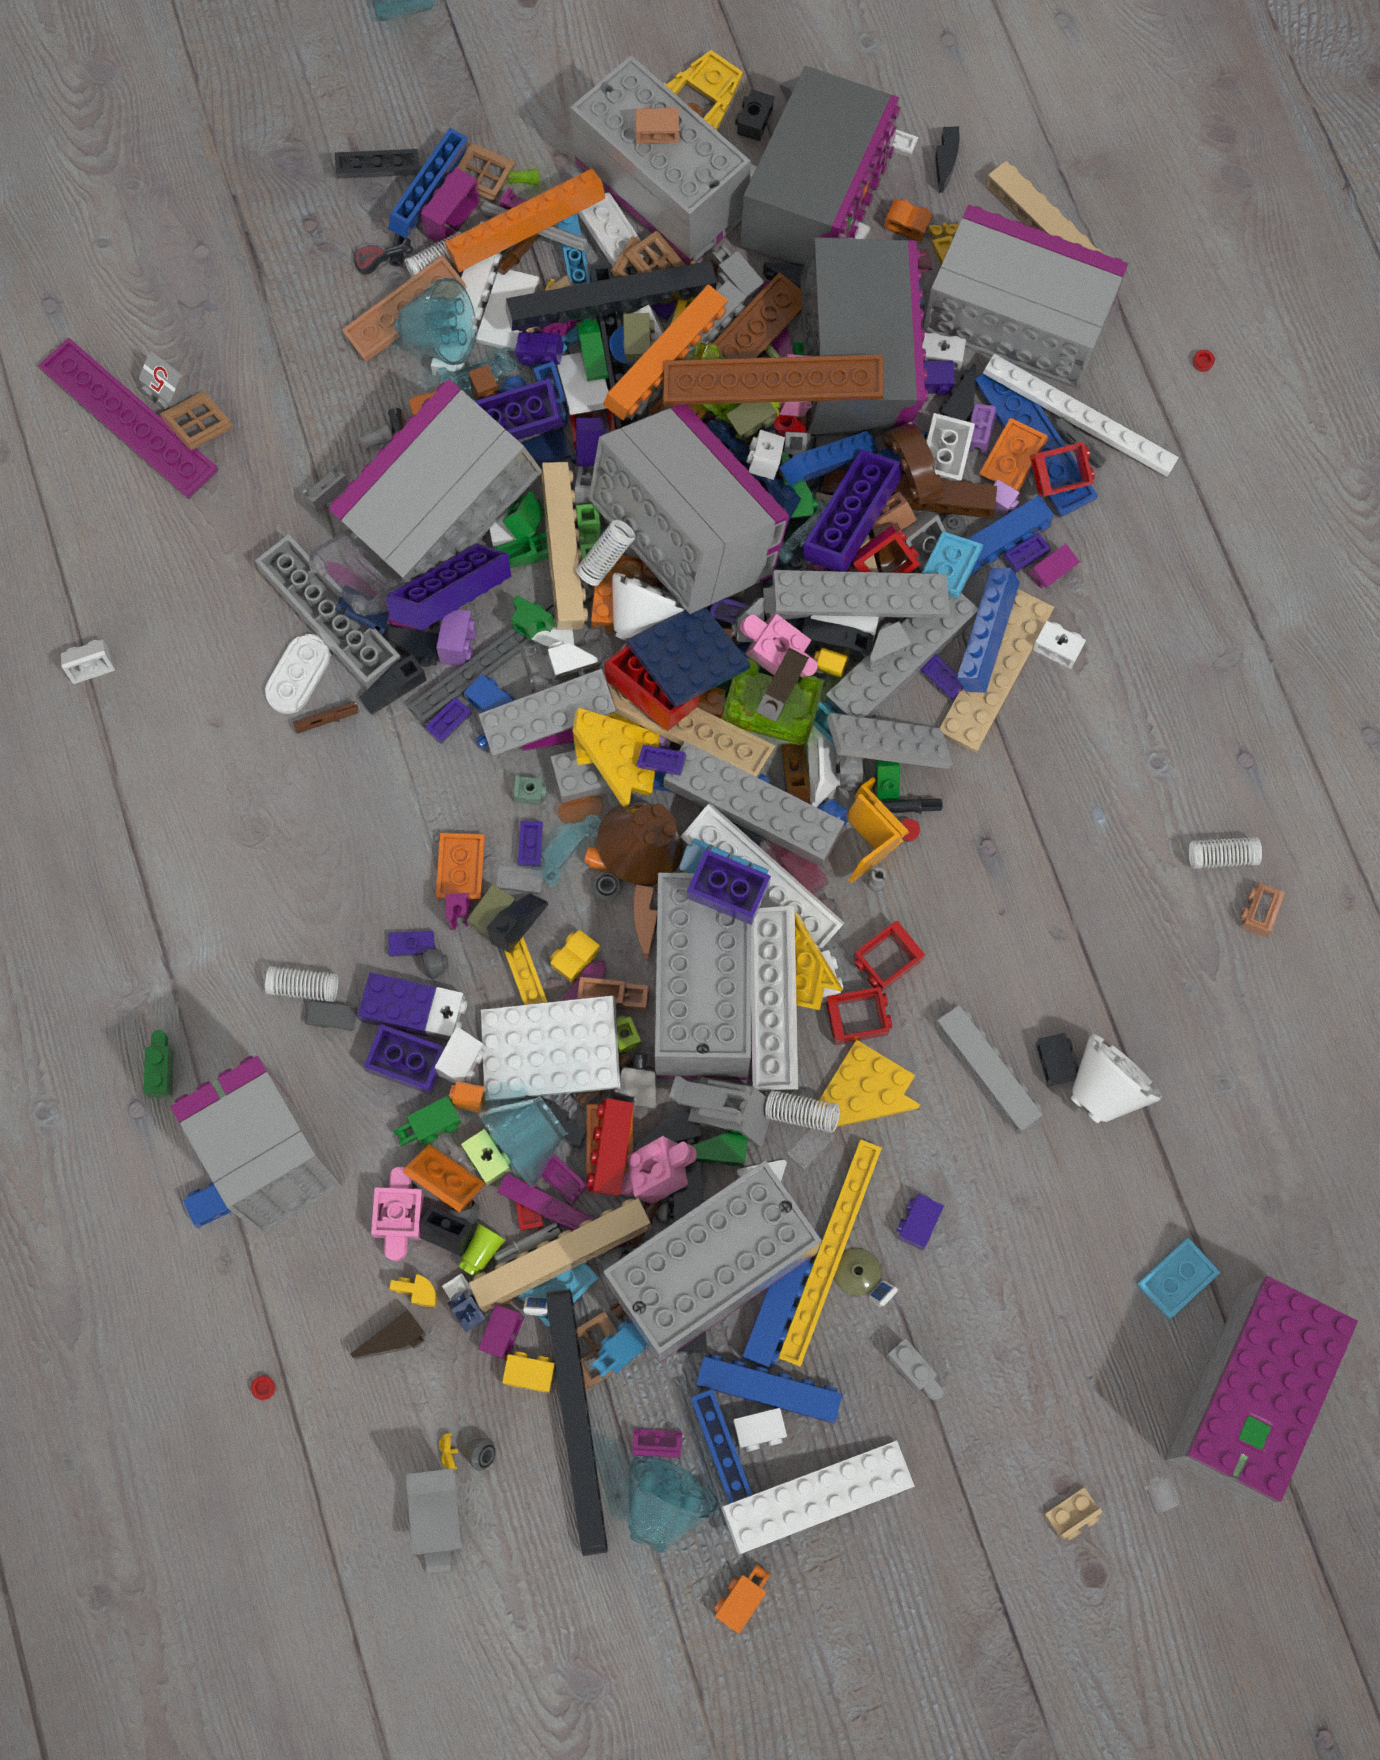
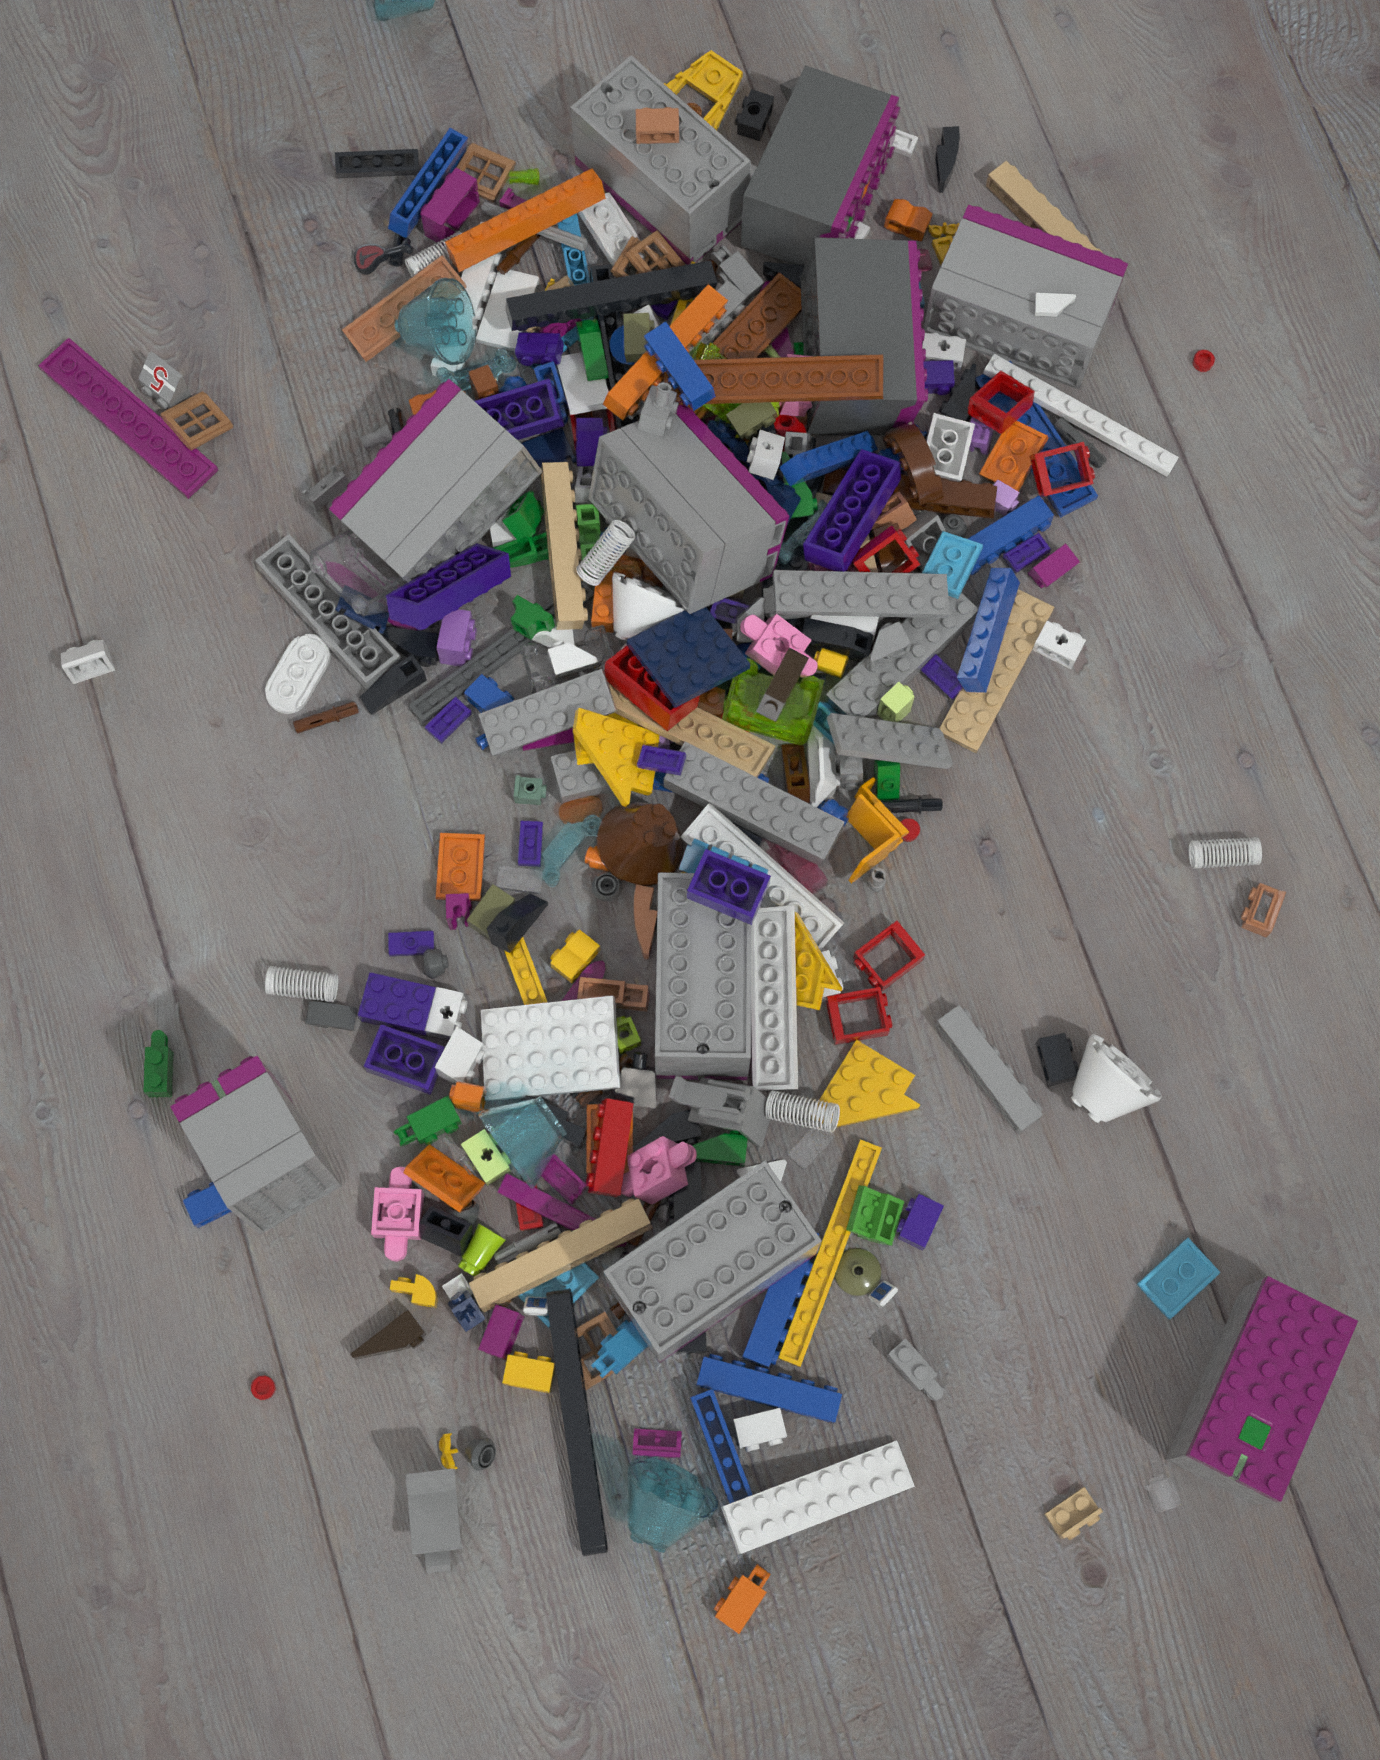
none -> light grey brick [638,382,679,437]
none -> blue brick [644,321,716,411]
none -> bright green brick [846,1185,904,1246]
none -> yellowish green brick [877,682,915,722]
none -> red window [967,371,1035,434]
none -> white tile [1035,293,1076,317]

